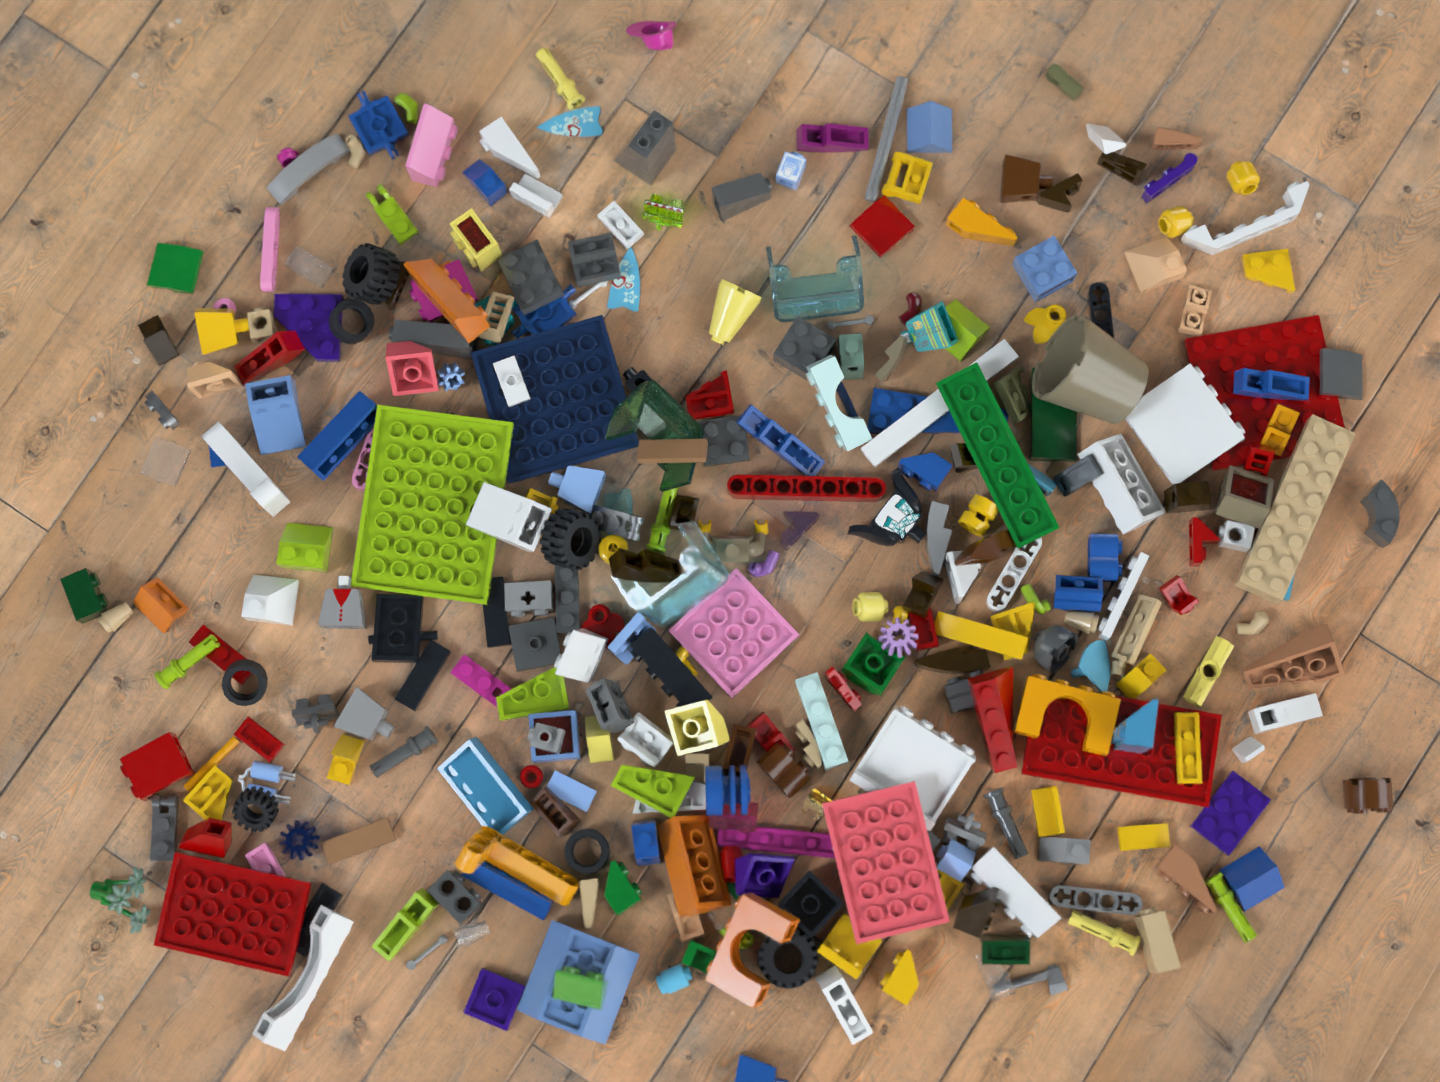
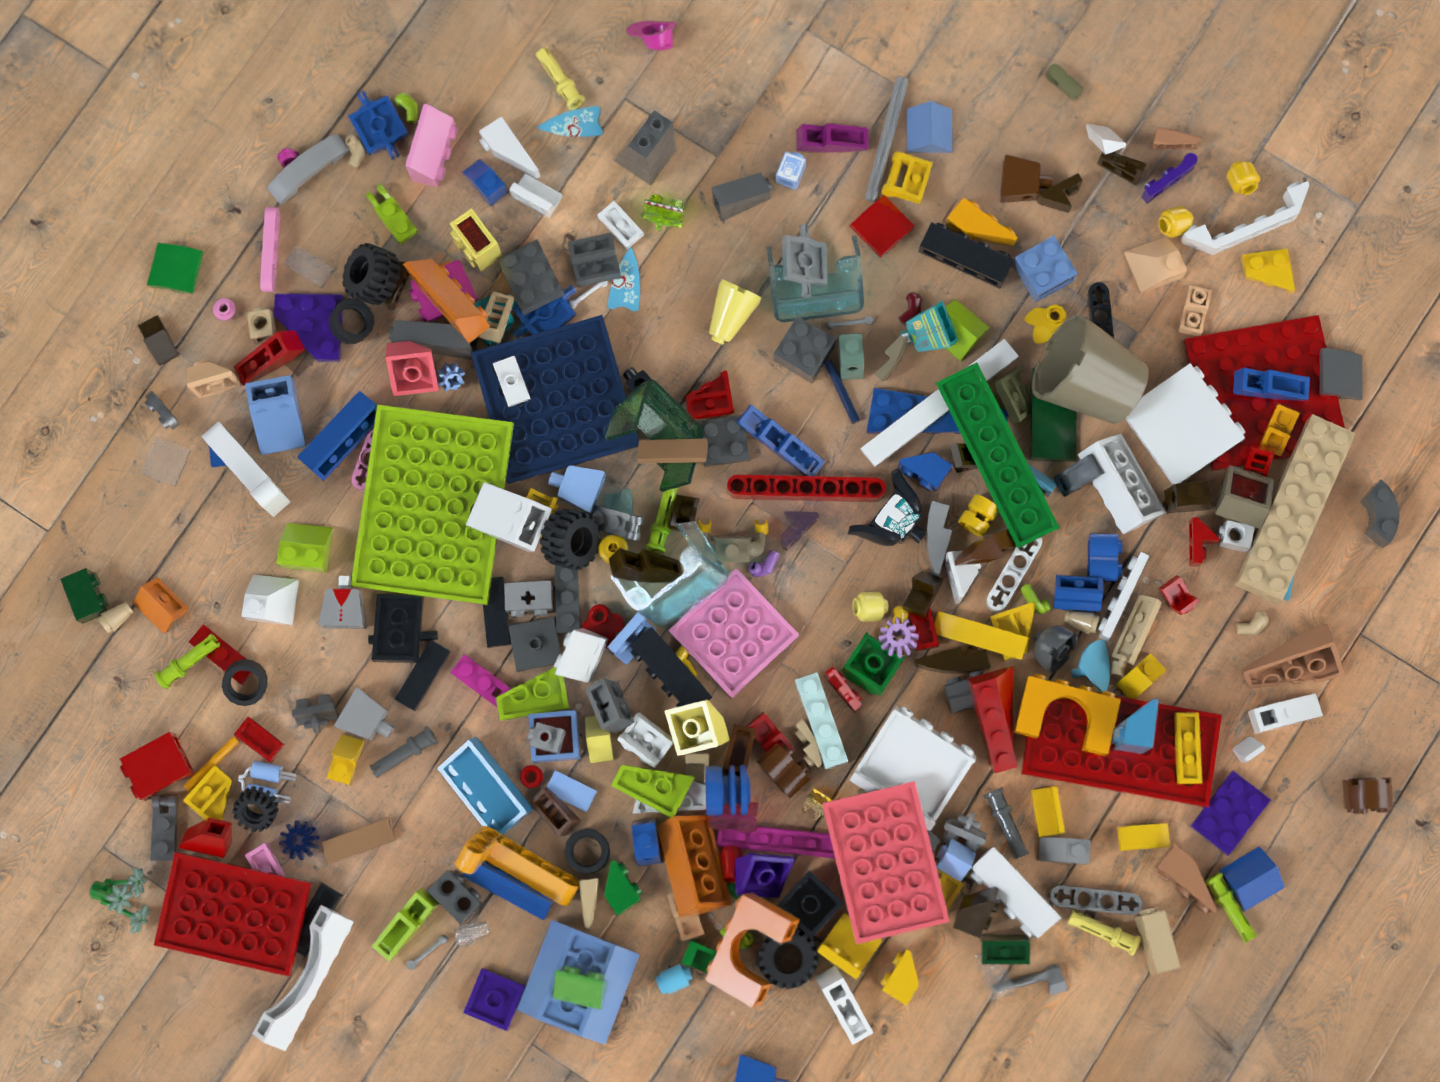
yellow torso [194,308,249,355] -> none
light aqua arch [806,355,872,451] -> none
light yellow piece [1182,636,1234,707] -> none
none -> light grey plate [782,224,827,298]
none -> black brick [919,222,1014,289]

